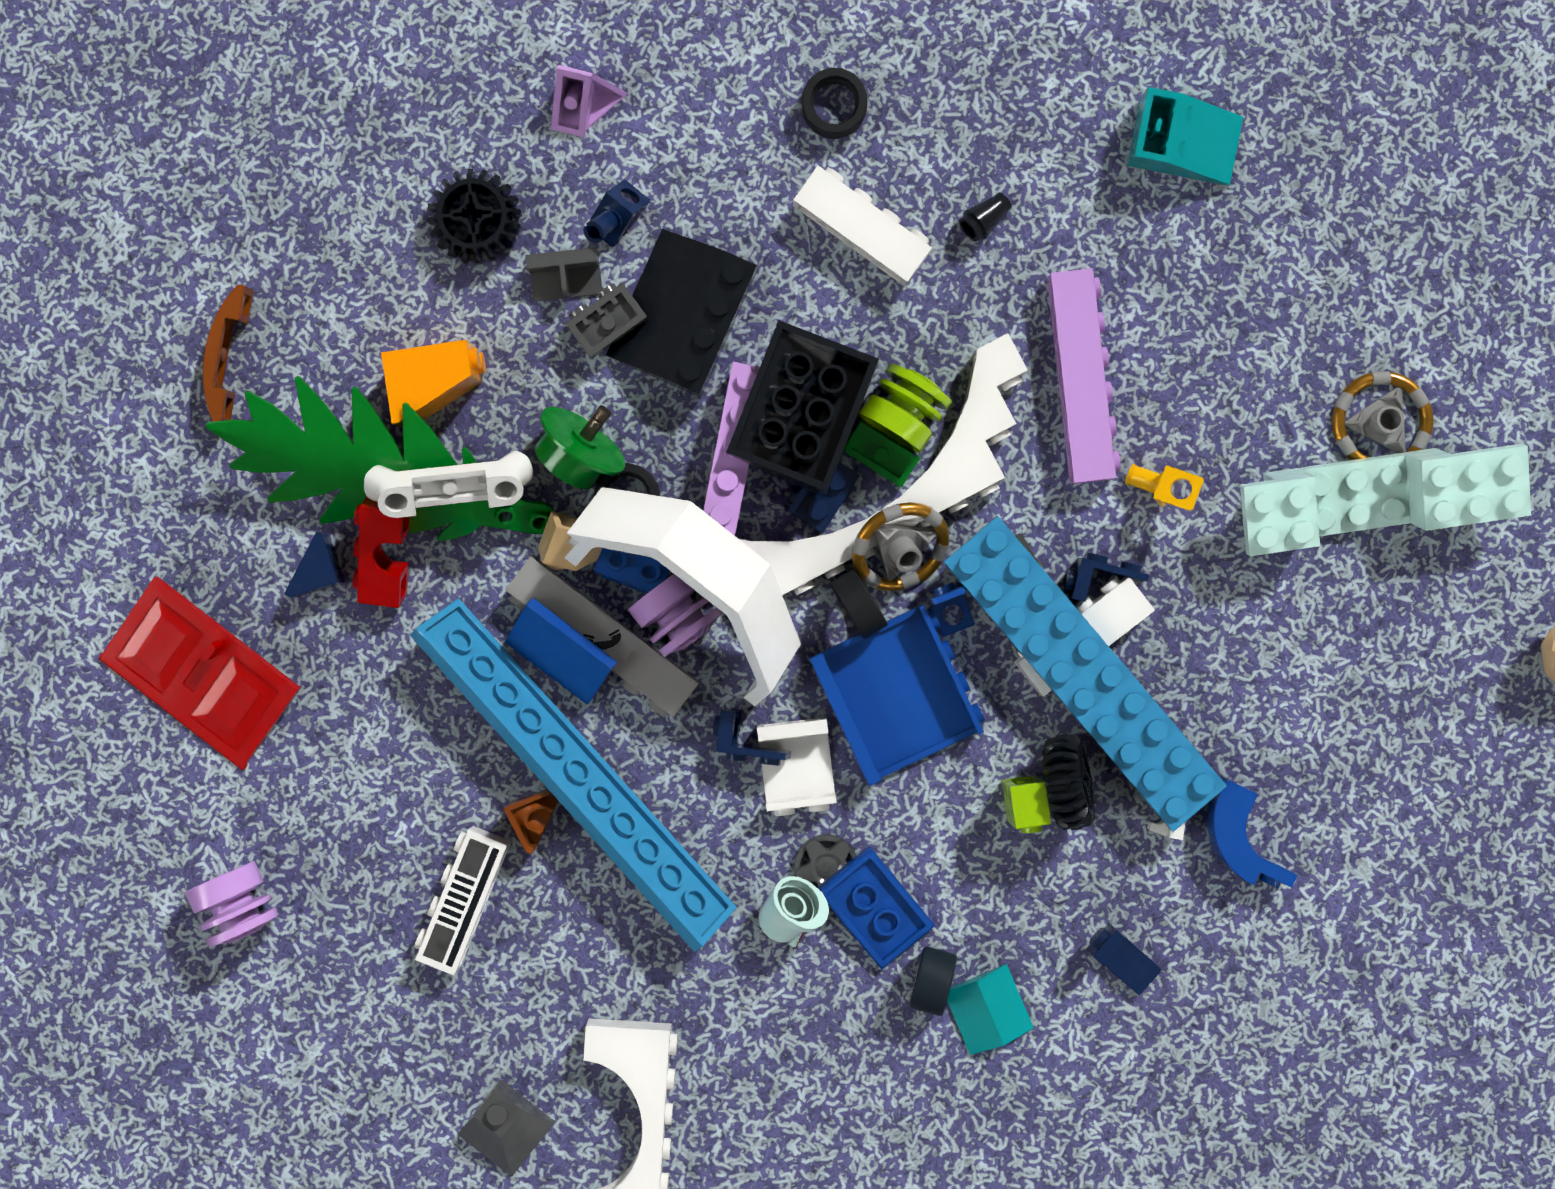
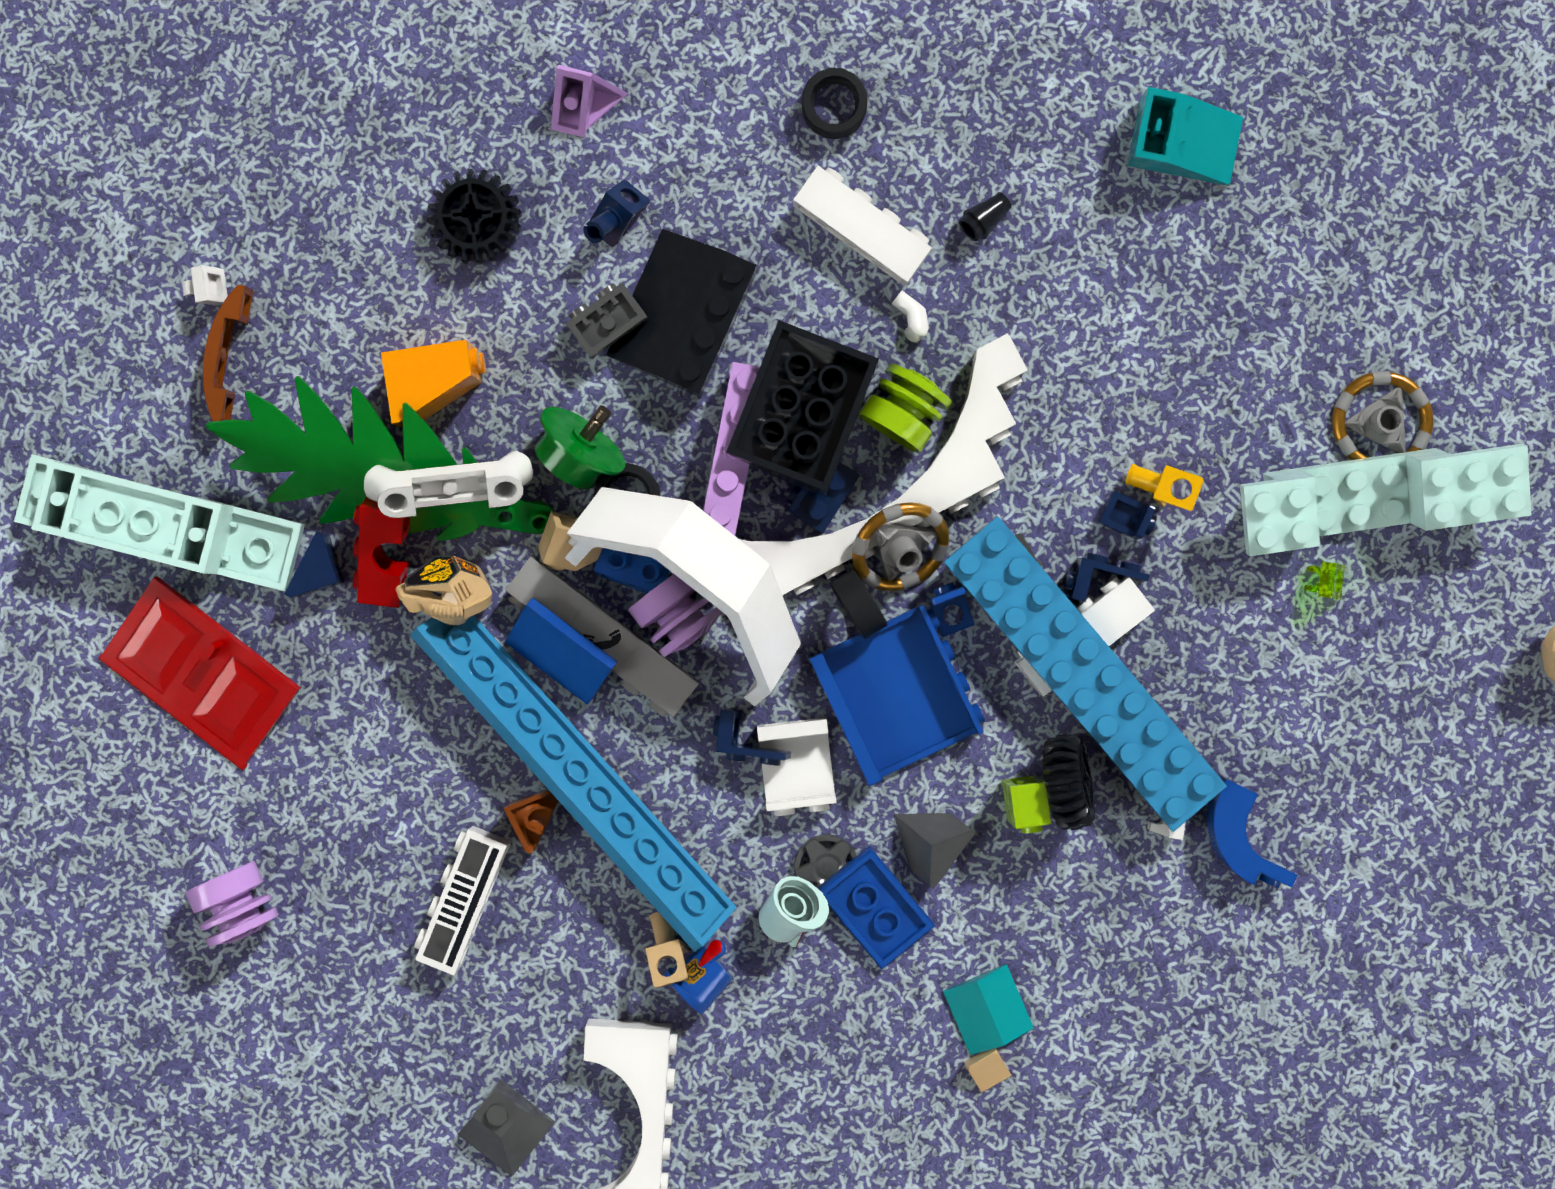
dark grey panel [525,247,602,301] -> none
green plate [844,420,921,488] -> none
black wheel [909,946,957,1016] -> none
lavender brick [1047,268,1120,484] -> none
dark blue bracket [1086,923,1161,995] -> none
none -> light aqua bracket [14,454,305,591]
none -> white tile [182,265,228,306]
none -> tan helmet [395,555,493,625]
none -> tan bracket [645,912,690,988]
none -> blue hat [664,940,734,1015]
none -> white arm [892,290,929,342]
none -> dark grey slope [894,813,975,889]
none -> tan slope [964,1048,1012,1093]
none -> dark blue bracket [1098,491,1157,540]
none -> clear neon green tile [1304,562,1345,600]

